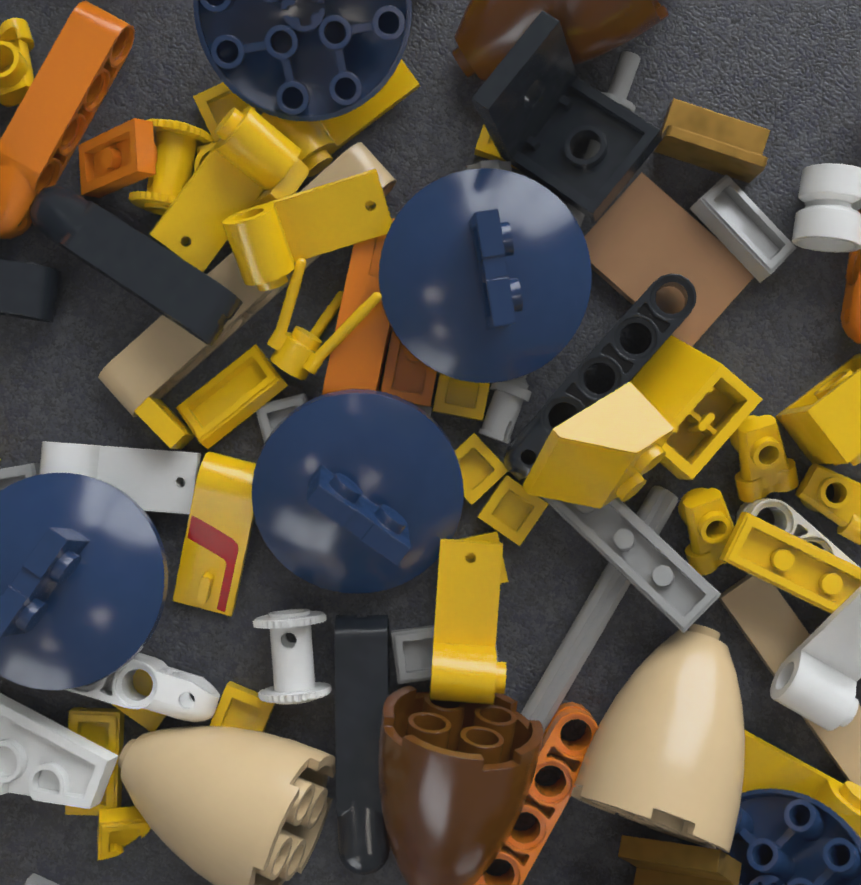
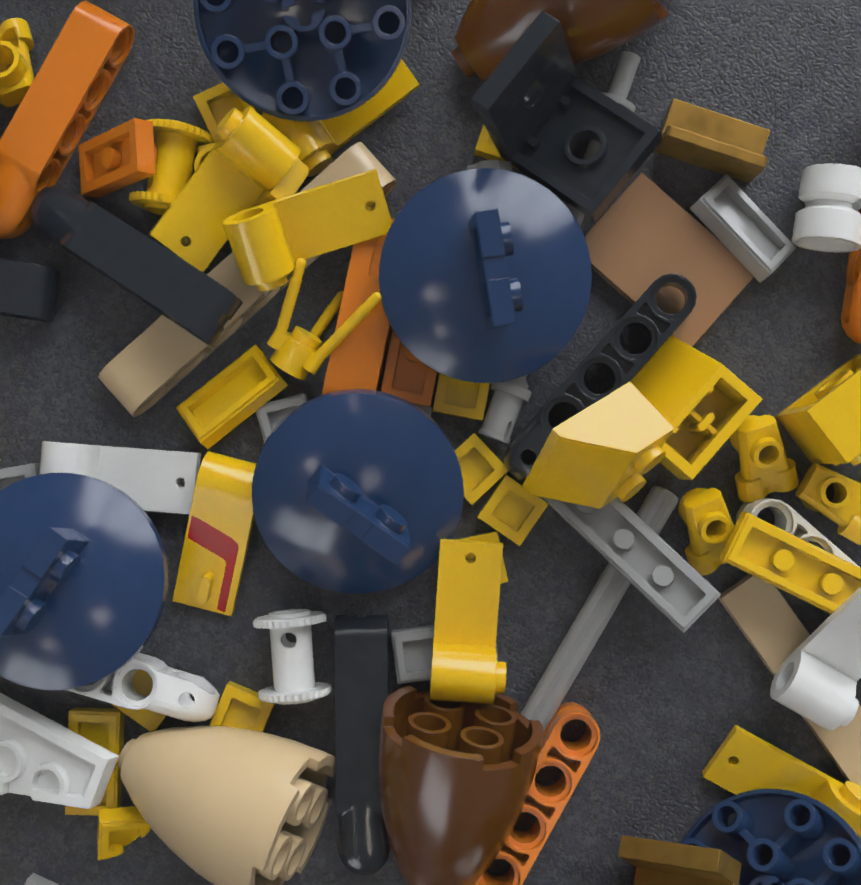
yellow tile [134,397,195,450] -> none
tan cylinder [571,624,745,853] -> none

